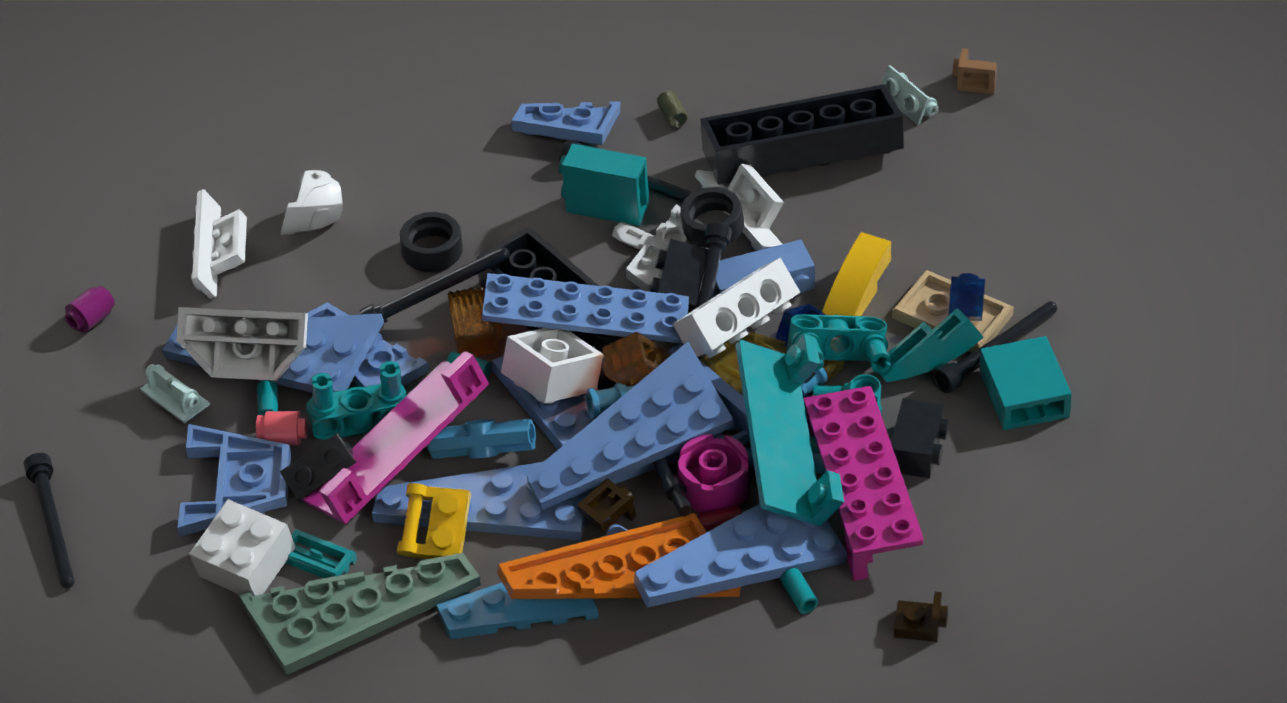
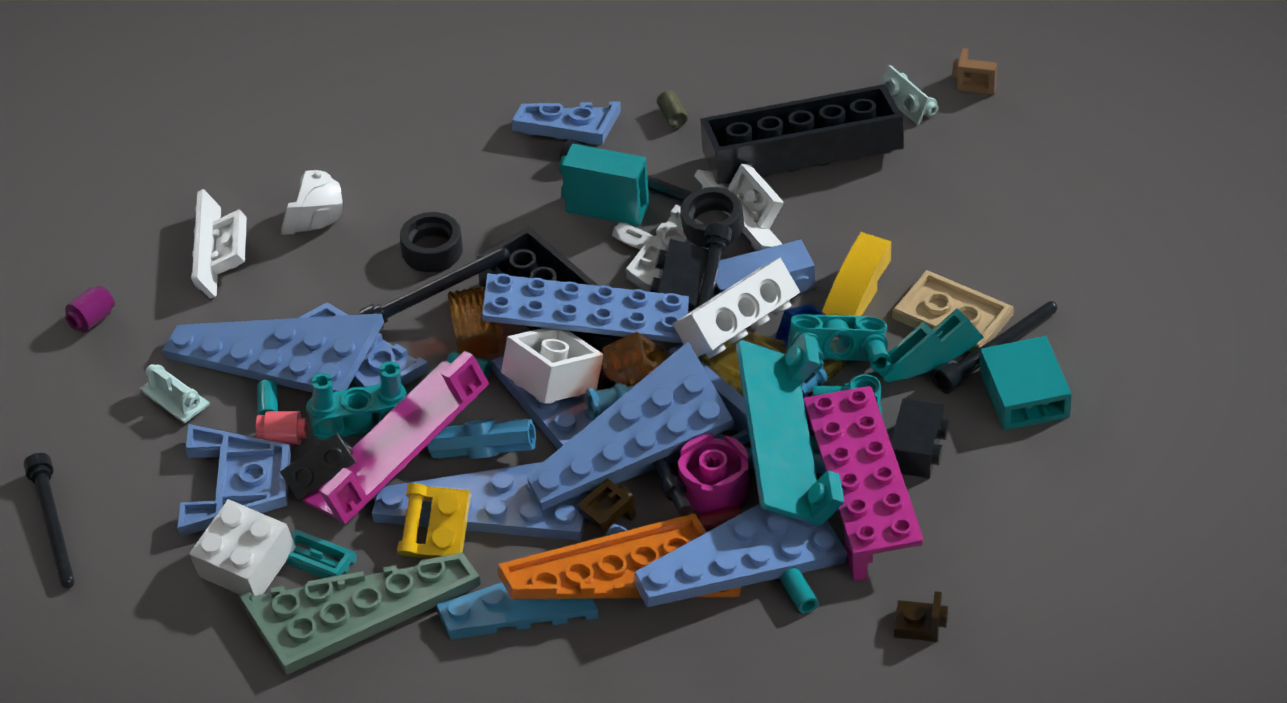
white wedge [176,307,308,381] -> none
clear blue bracket [948,273,985,321] -> none

